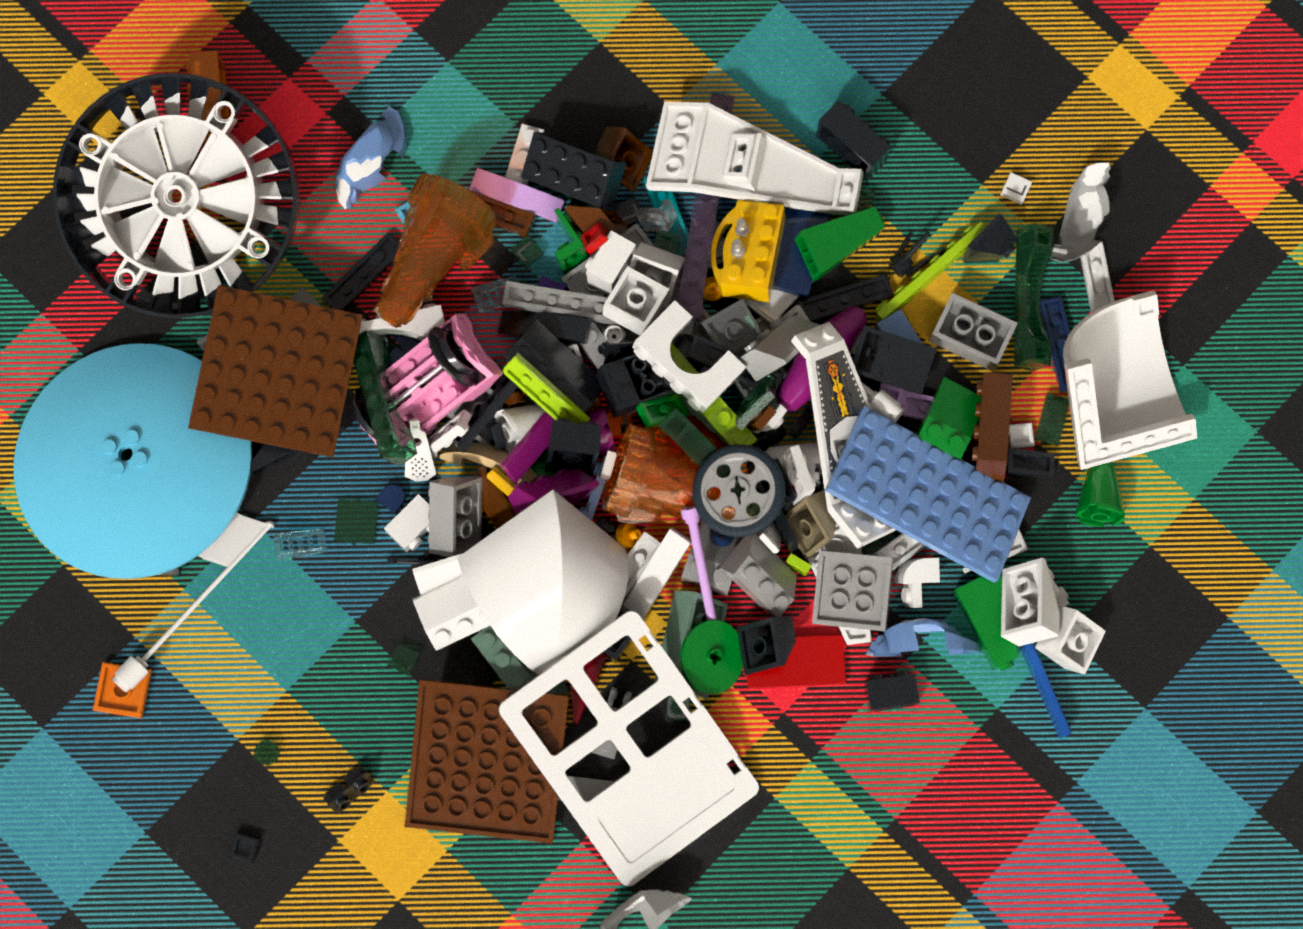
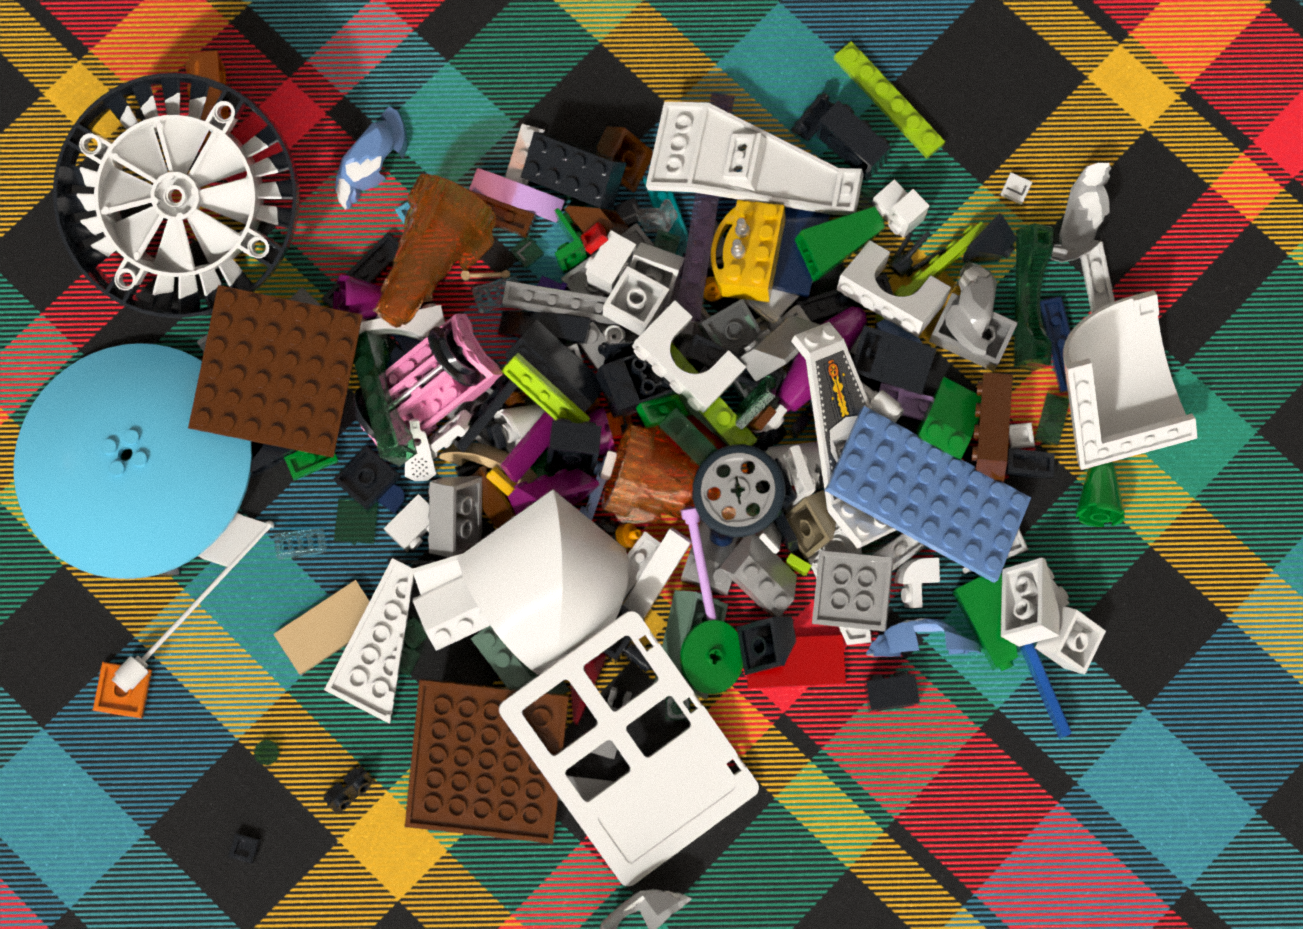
none -> tan tile [273,580,370,675]
none -> green plate [284,451,339,481]
none -> white wing [324,558,414,724]
none -> magenta cone [333,274,402,320]
none -> black tile [333,445,401,512]
none -> clear green tile [404,617,428,651]
none -> black pin [455,461,484,477]
none -> tan hinge [461,270,510,280]
none -> black pin [623,643,651,673]
none -> black hinge [791,92,834,142]
none -> lime plate [833,41,945,159]
none -> white arch [837,241,951,337]
none -> white brick [871,180,929,238]
none -> light grey animal [945,262,997,356]

